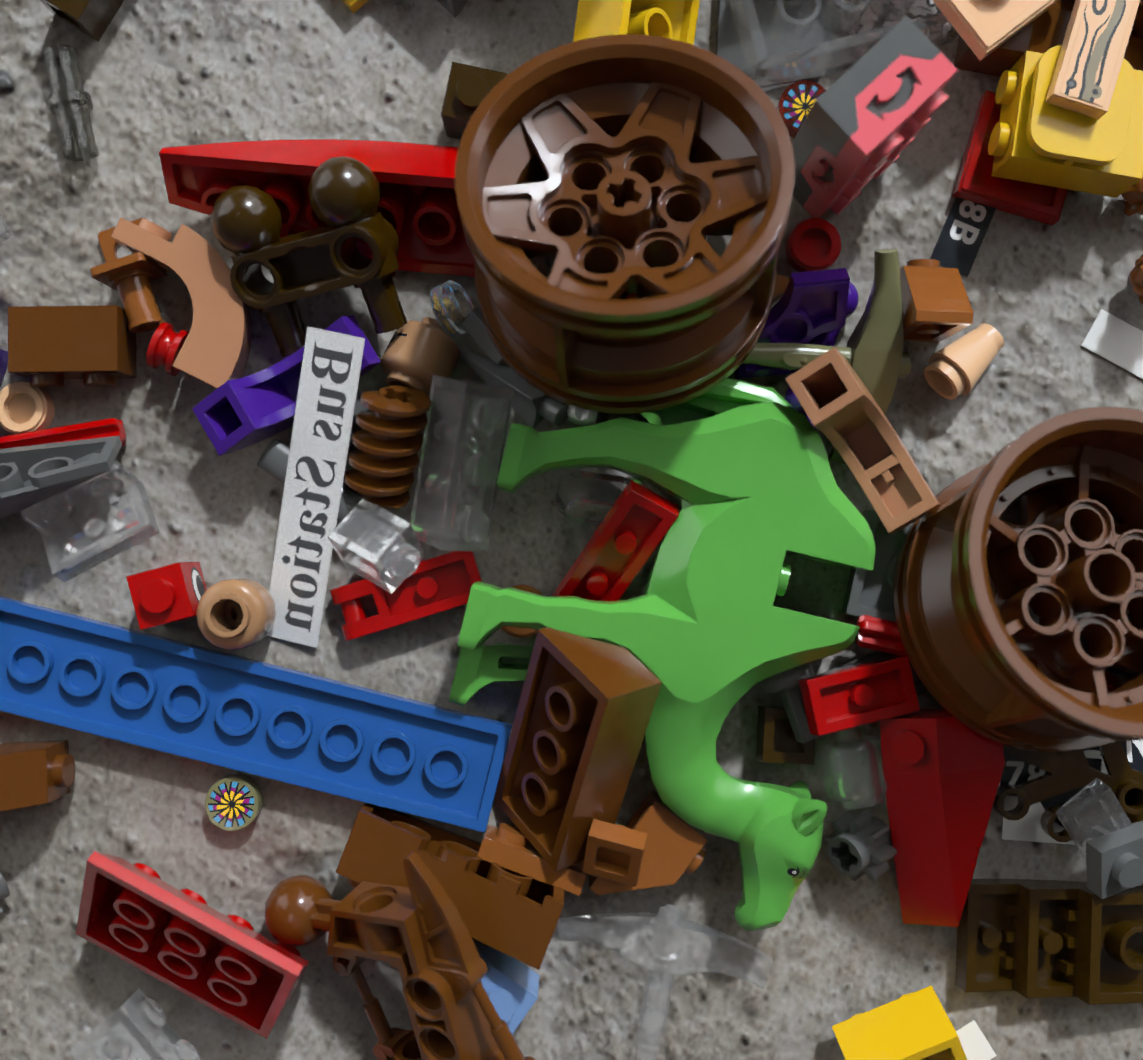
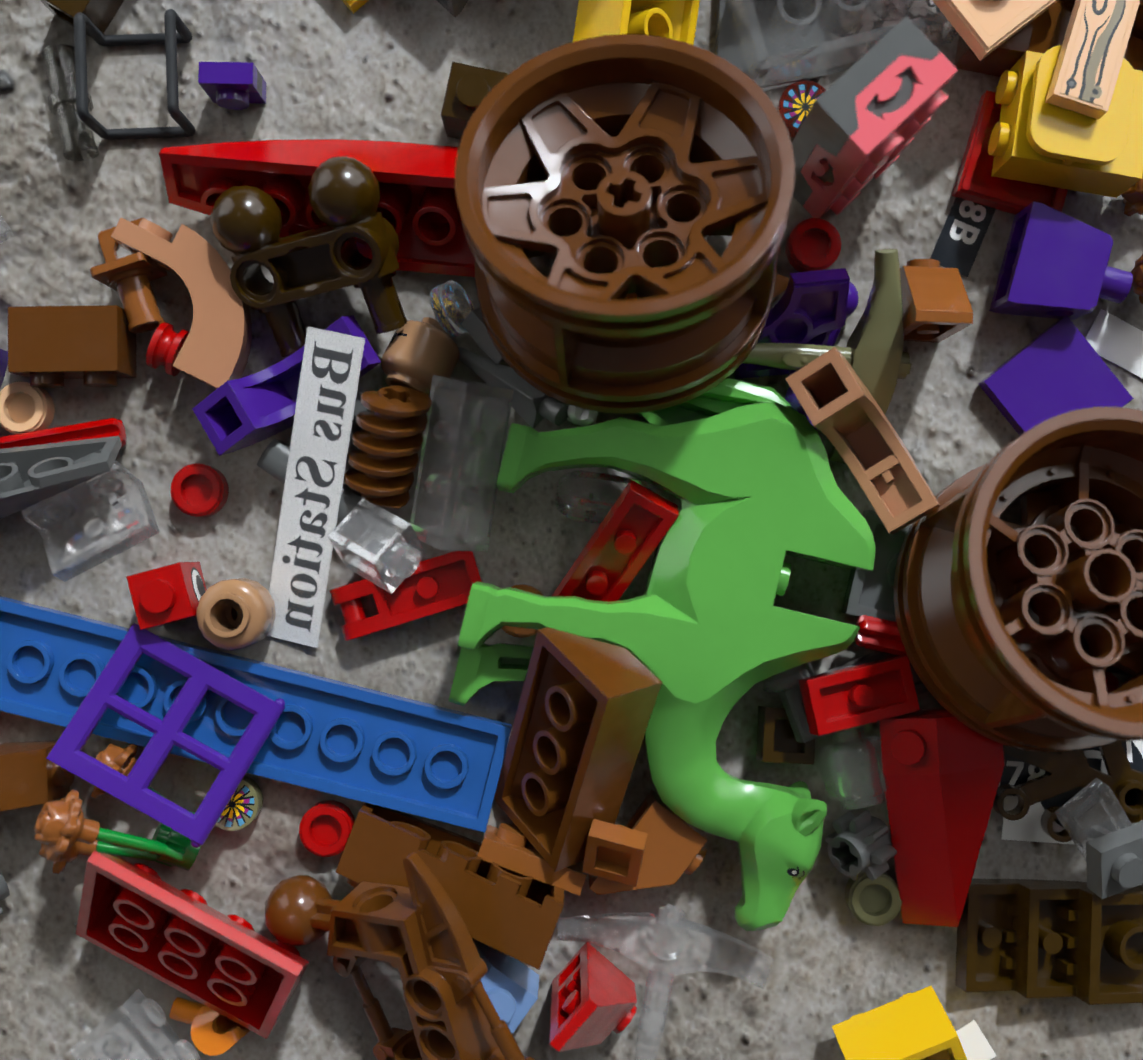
light nougat cone [924,323,1004,400] -> none
none -> dark orange plant [34,743,201,874]
none -> dark purple window [46,623,286,848]
none -> black piece [74,9,196,140]
none -> orange piece [169,997,251,1056]
none -> red tile [171,463,229,517]
none -> dark purple plate [198,62,267,110]
none -> red tile [299,800,355,857]
none -> red slope [549,942,637,1052]
none -> olive tile [845,872,902,926]
none -> dark purple tile [978,316,1134,436]
none -> dark purple torso [989,201,1133,320]

